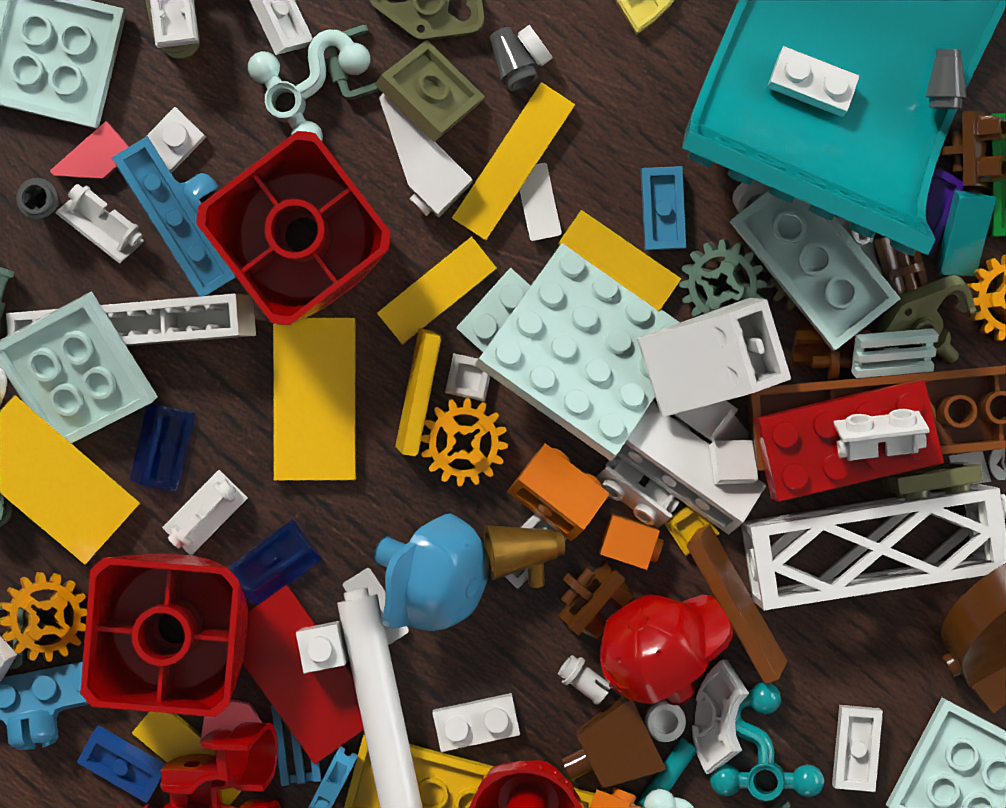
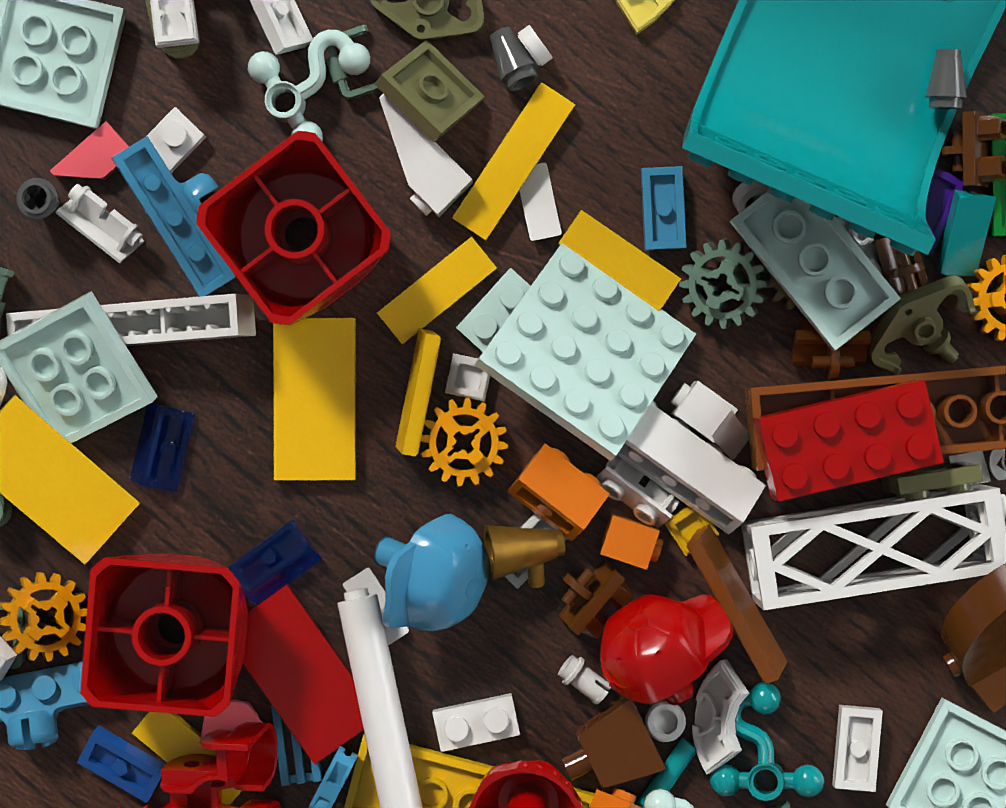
white hinge [162,470,248,555] -> none
white brick [296,621,349,673] -> none
white slope [637,298,791,417] -> none
white tile [709,440,758,485] -> none
white plate [767,46,859,117] -> none
white hinge [834,409,929,461] -> none
light aqua tile [851,328,939,378] -> none

